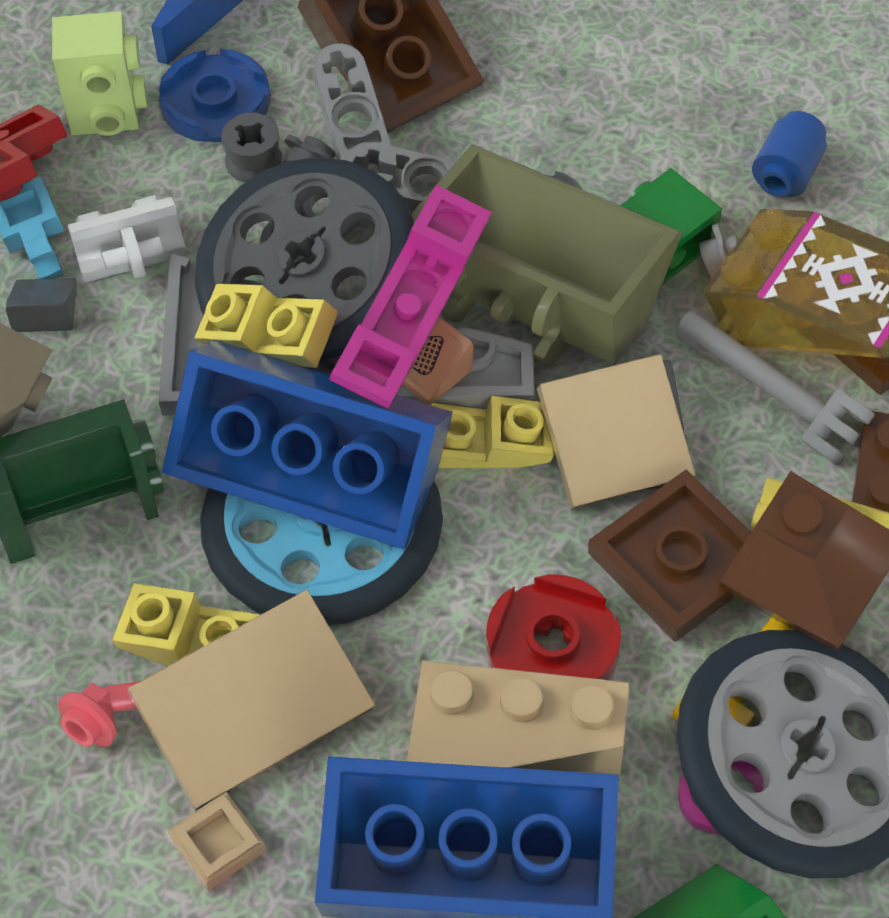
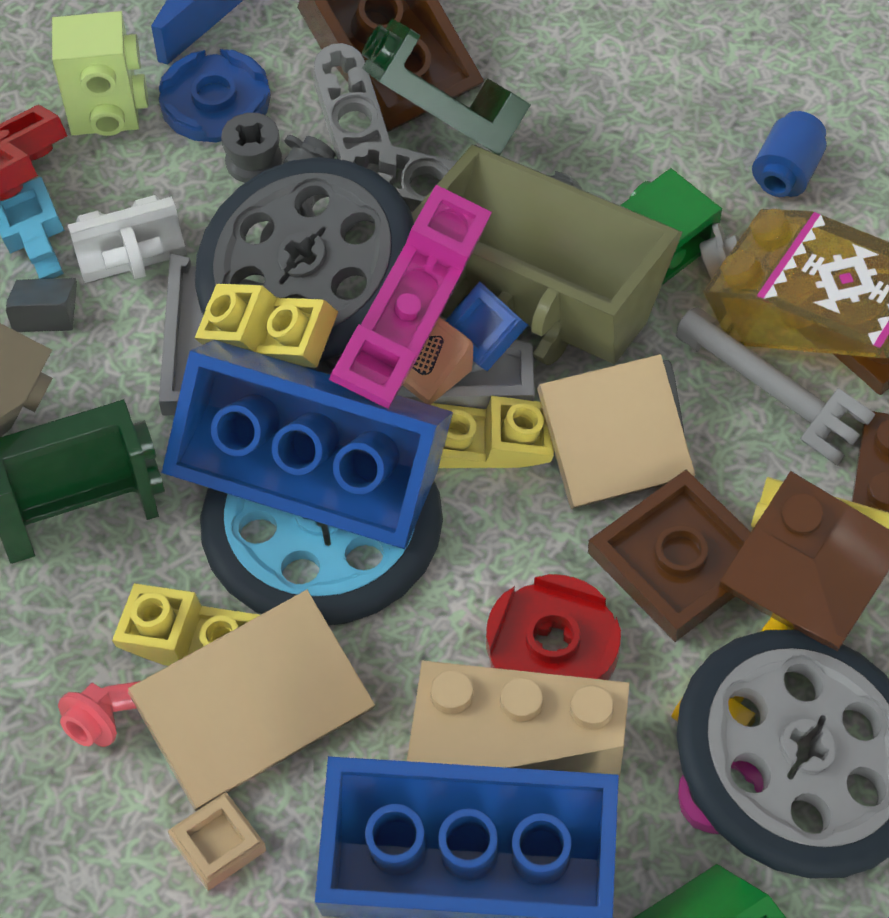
none -> panel [362,19,531,155]
none -> blue tile [445,281,528,372]

